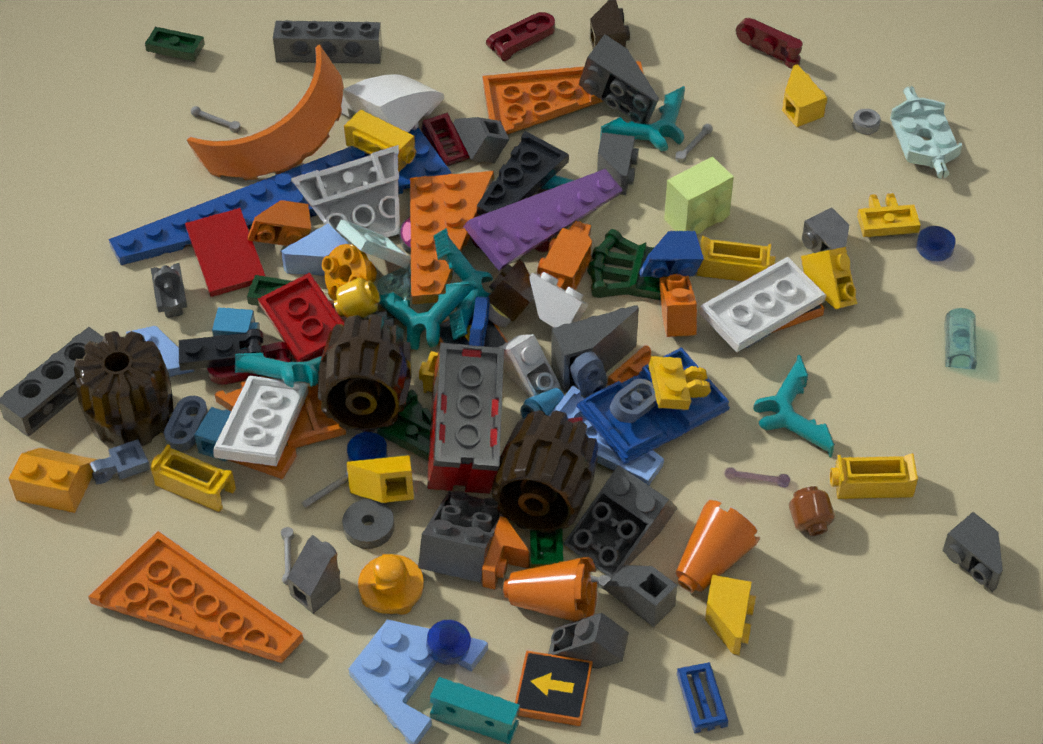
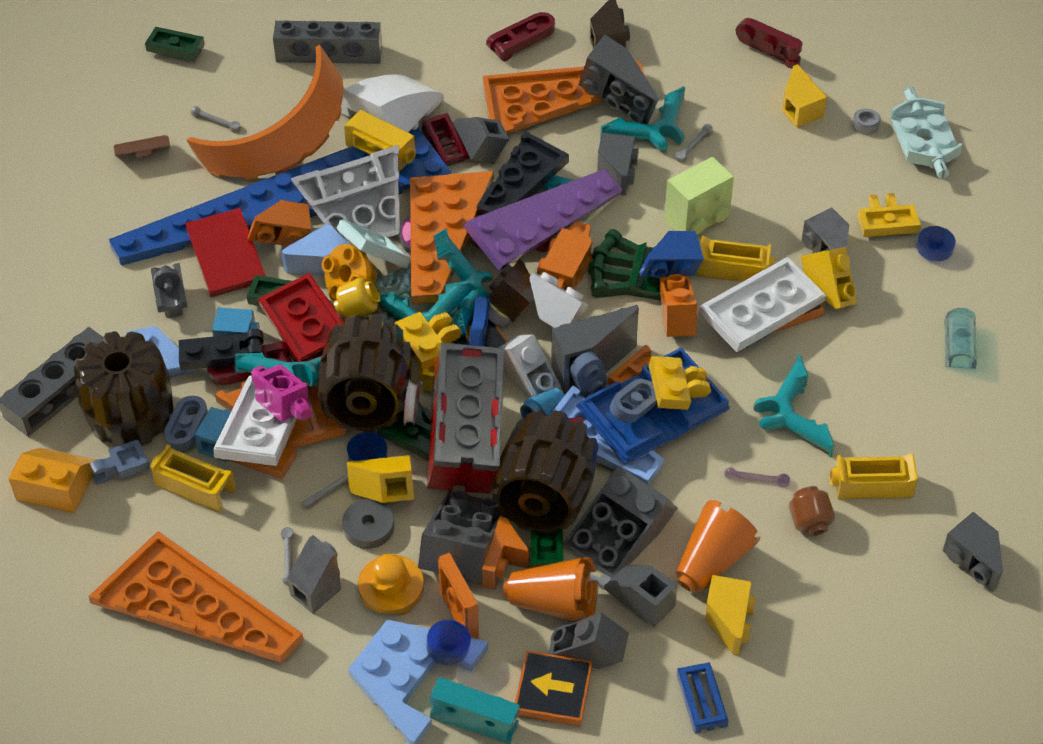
none -> nougat plate [113,135,170,158]
none -> dark pink piece [251,364,312,422]
none -> yellow hinge [394,312,462,370]
none -> white piece [404,380,420,426]
none -> orange tile [438,552,479,639]

